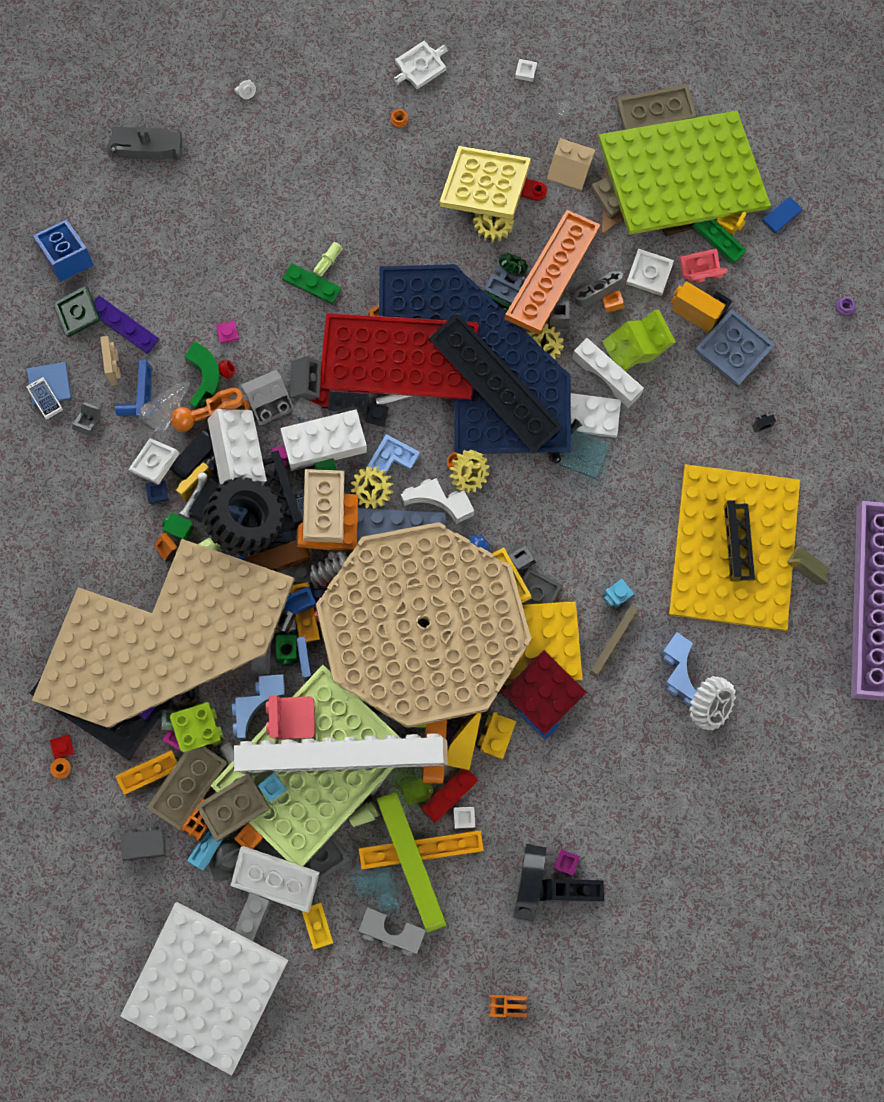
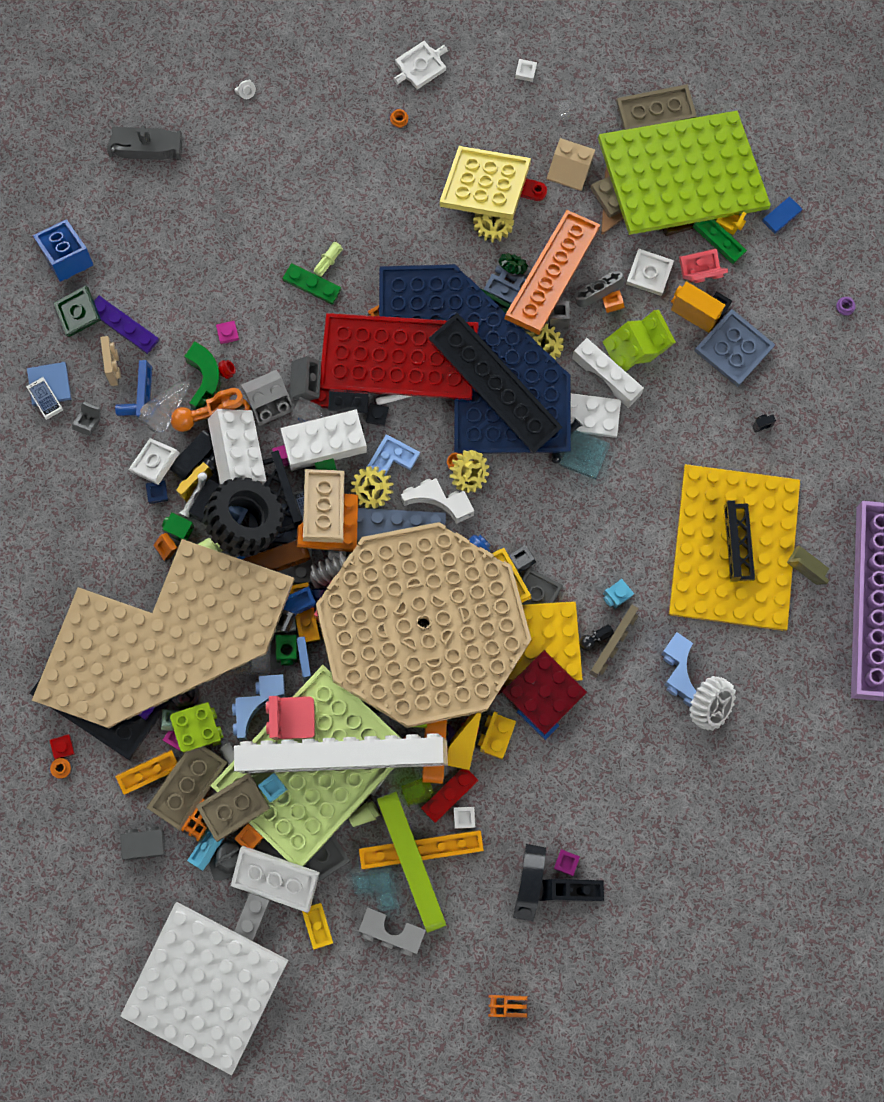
none -> black axle [579,624,614,651]

